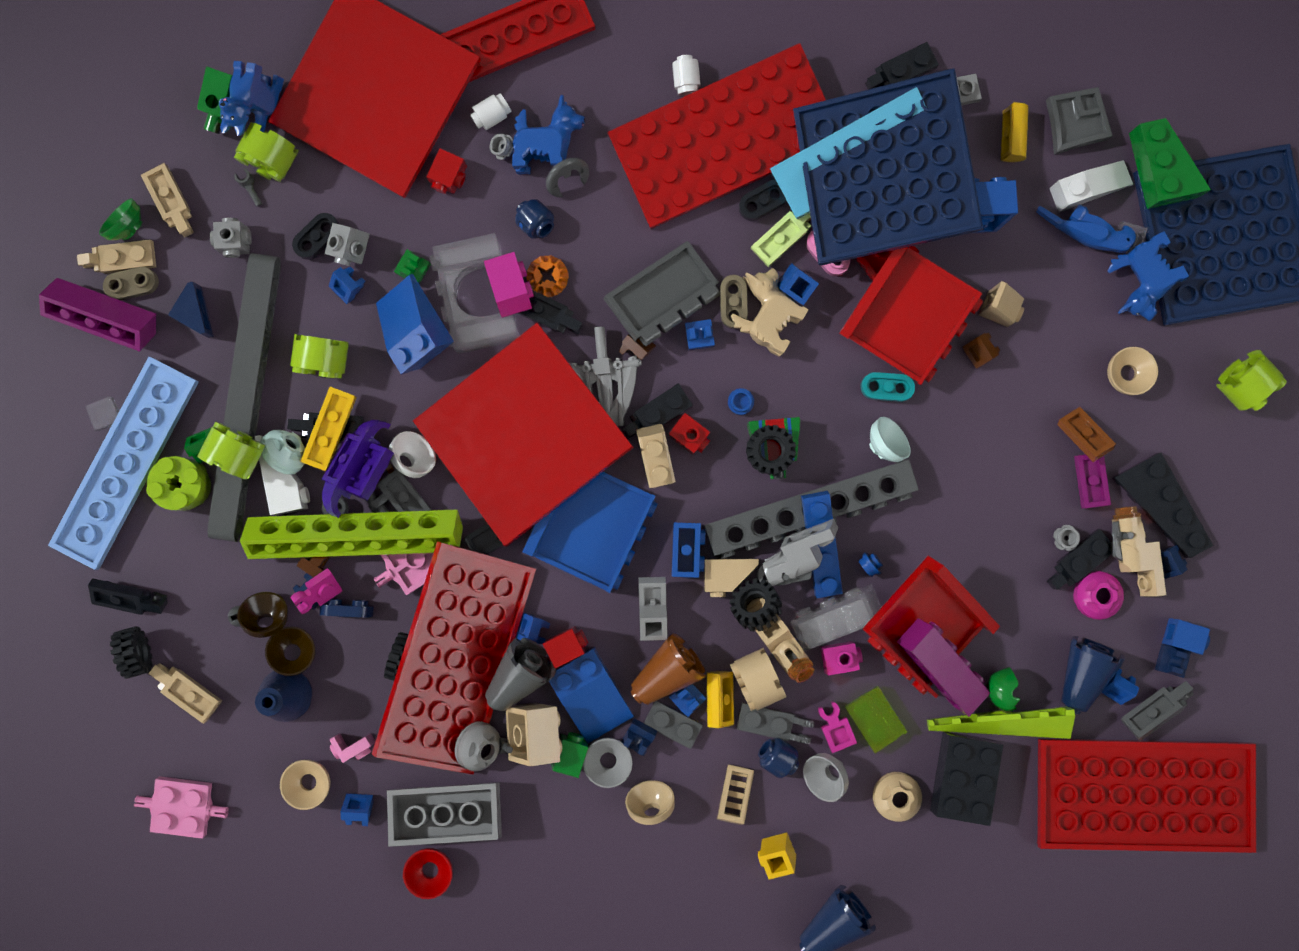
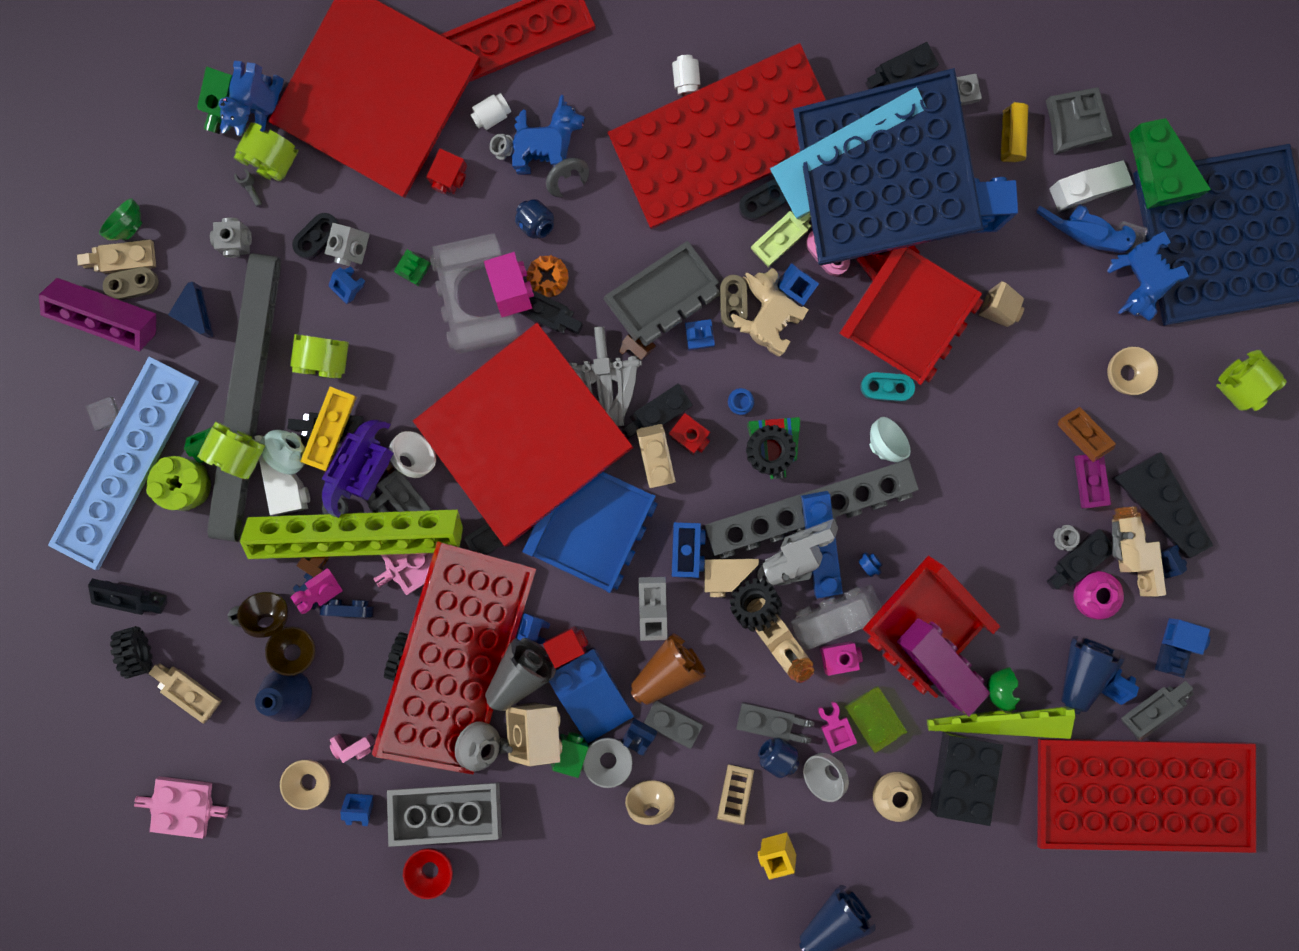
tan hinge [141,163,194,237] -> none
blue slope [376,274,454,374] -> none
blue tile [669,684,707,717] -> none
yellow brick [707,671,734,728] -> none
tan brick [730,648,786,711] -> none
reddish brown tile [962,333,1001,369] -> none

